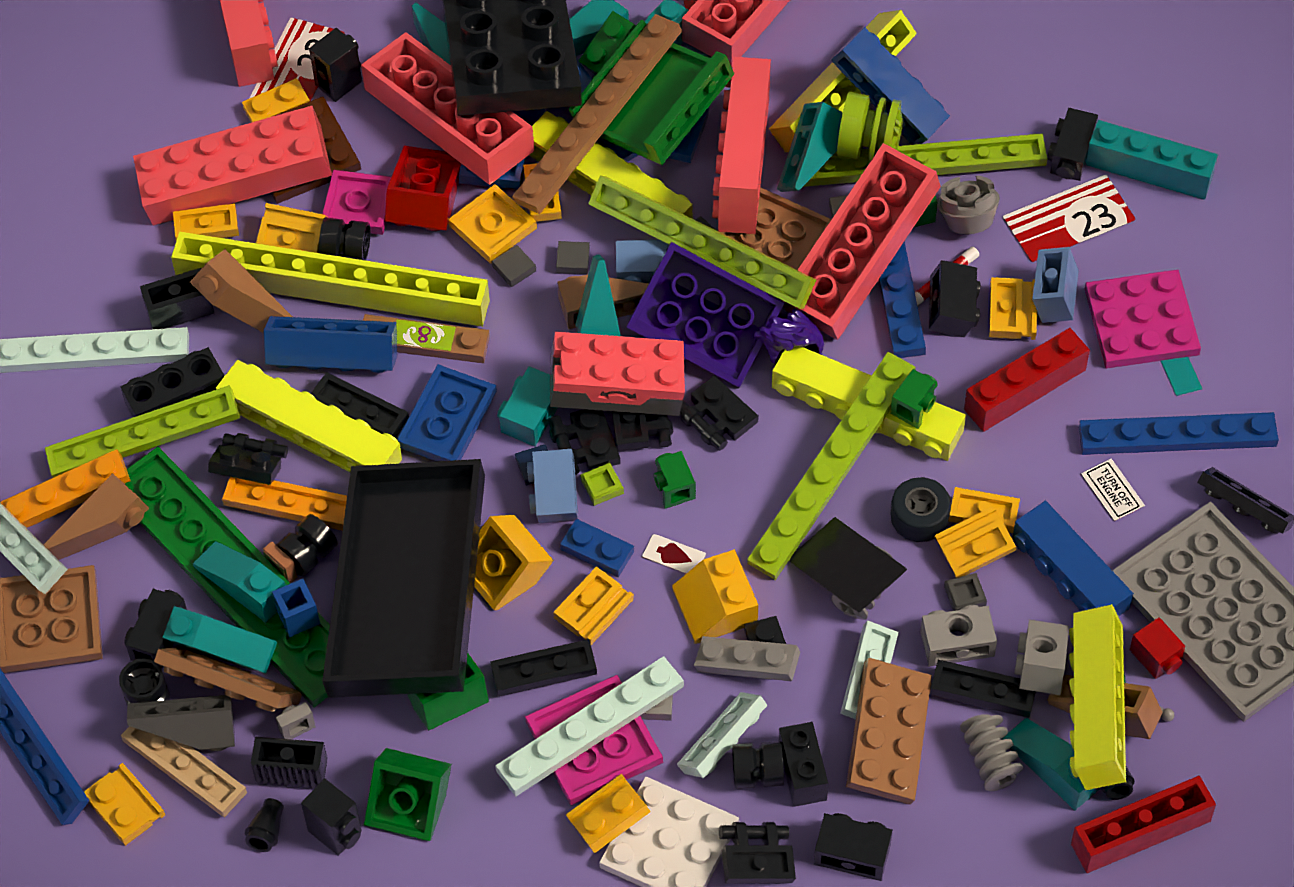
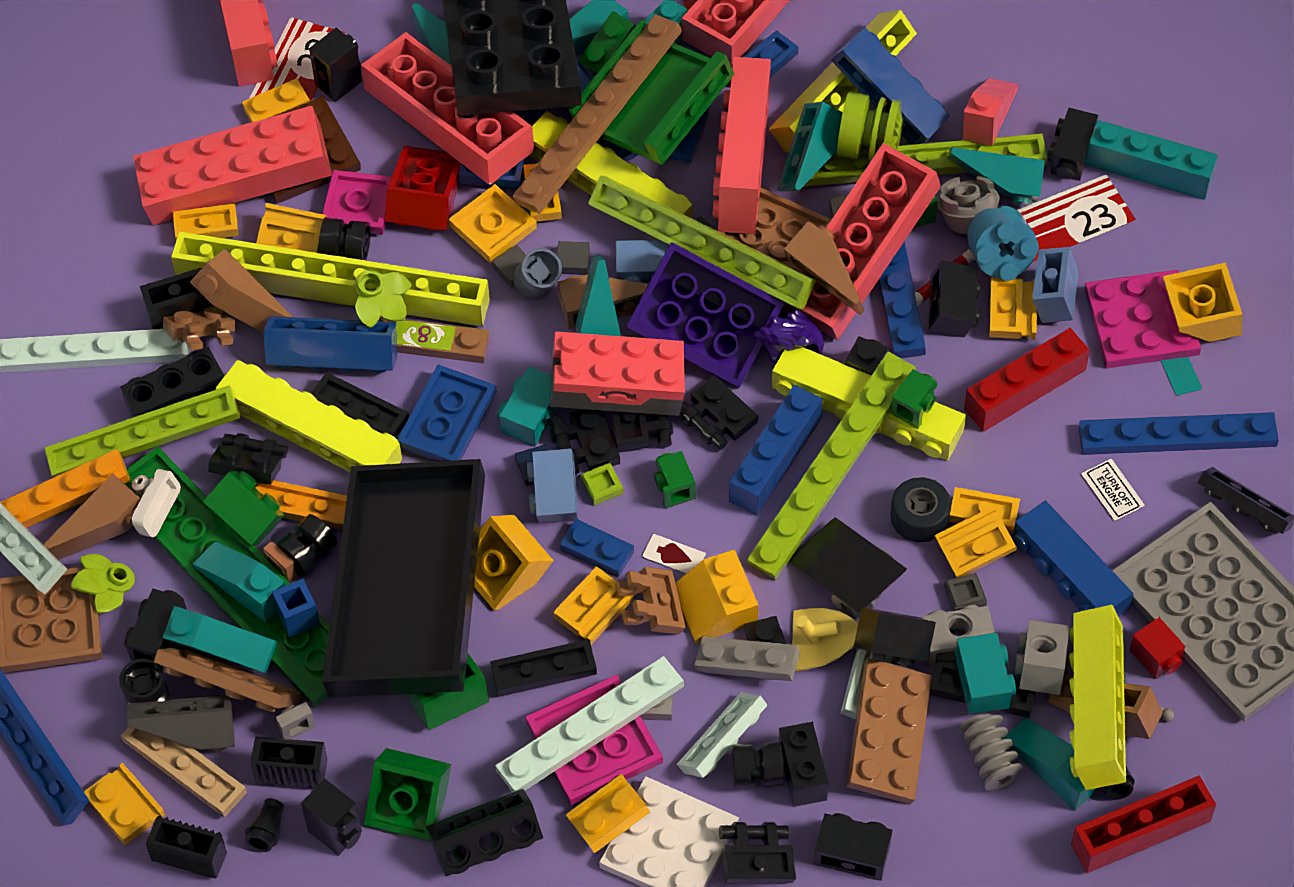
none -> lime plate [71,554,135,614]
none -> white piece [132,469,181,537]
none -> black brick [146,815,227,879]
none -> medium nougat plate [163,307,235,351]
none -> green brick [203,471,285,546]
none -> lime plate [354,270,412,328]
none -> black brick [426,789,543,876]
none -> sand blue wheel [513,248,562,299]
none -> medium nougat plate [615,566,686,635]
none -> blue brick [729,385,823,516]
none -> blue plate [745,30,799,78]
none -> medium nougat slope [784,221,864,316]
none -> light yellow shield [792,608,858,671]
none -> black brick [845,336,888,375]
none -> black brick [853,607,936,666]
none -> teal slope [947,147,1045,205]
none -> teal brick [954,633,1016,714]
none -> coral slope [963,78,1019,146]
none -> dark azure brick [967,206,1039,281]
none -> yellow slope [1163,262,1243,342]

